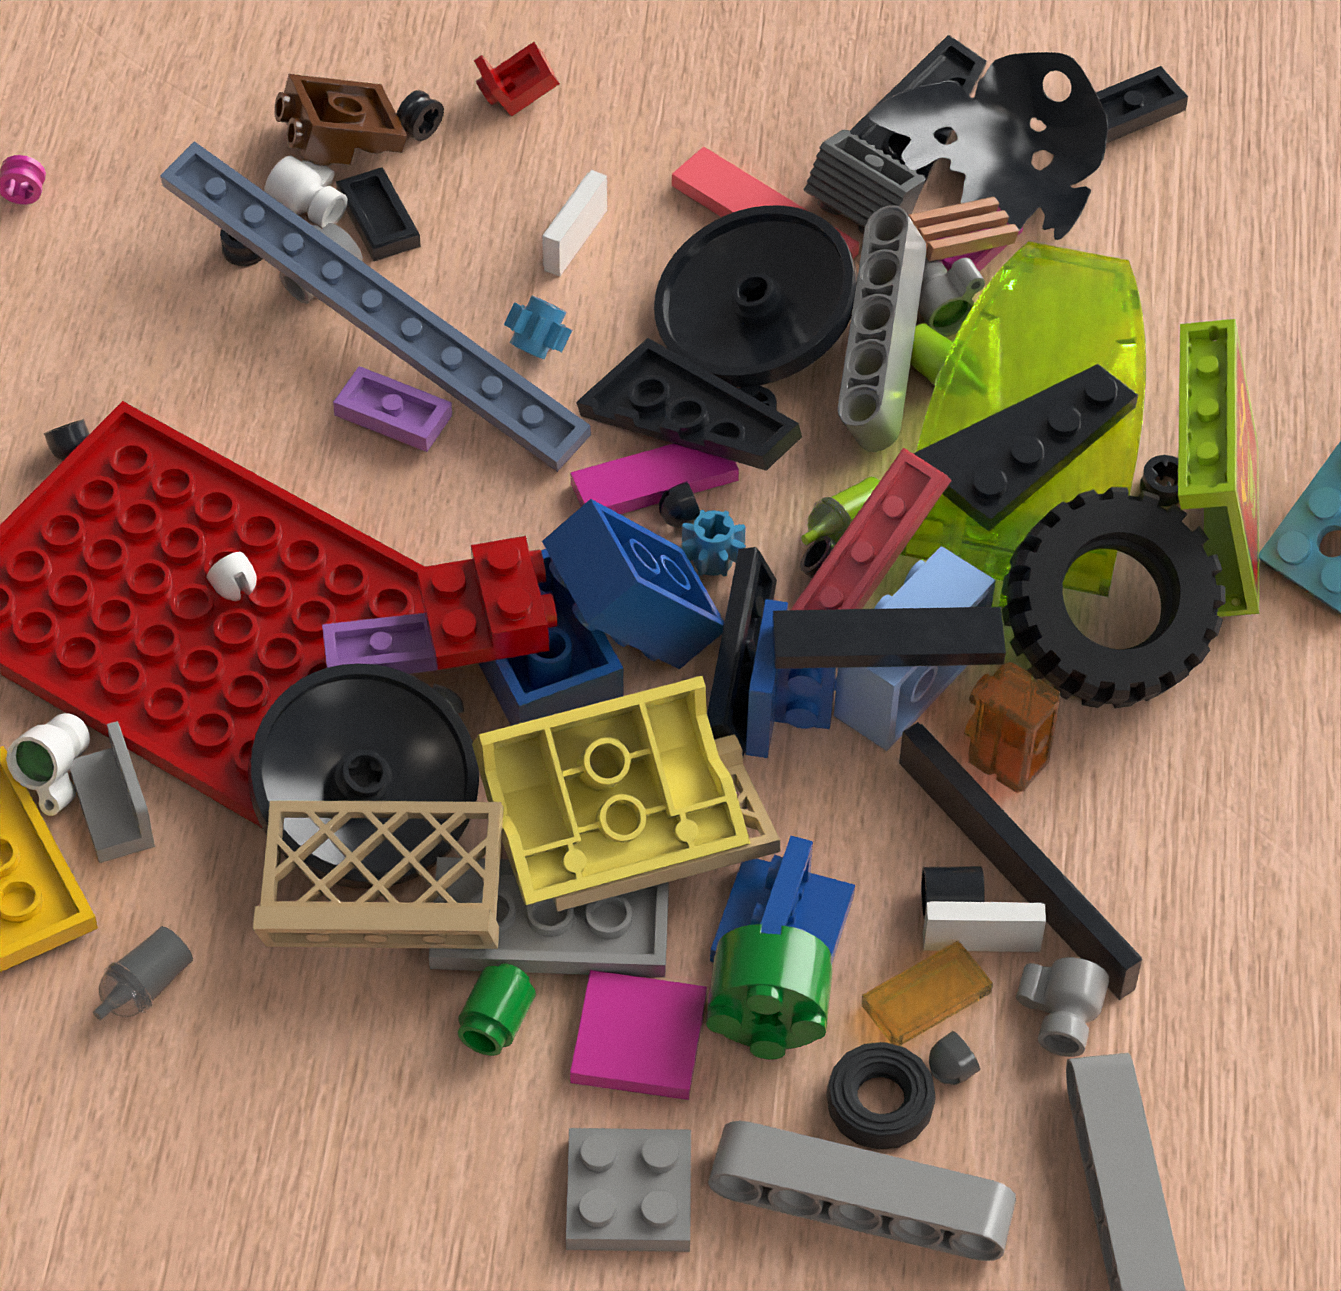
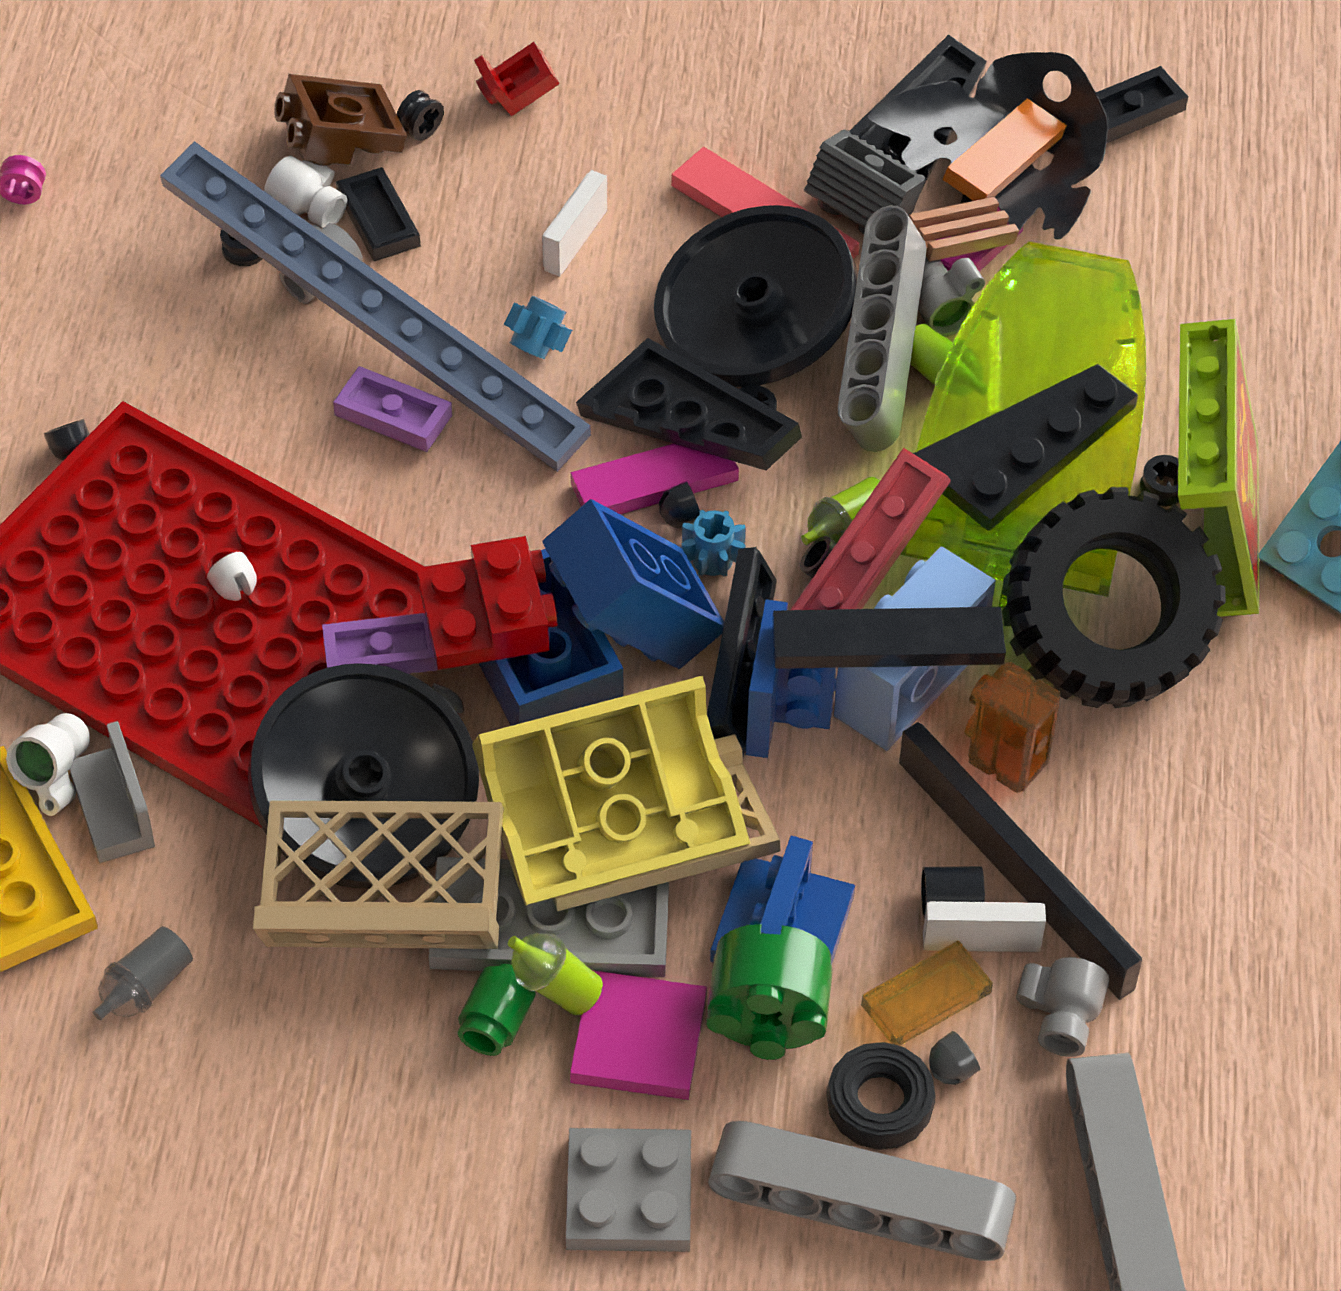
none -> piece [507,933,603,1015]
none -> tile [942,98,1067,201]

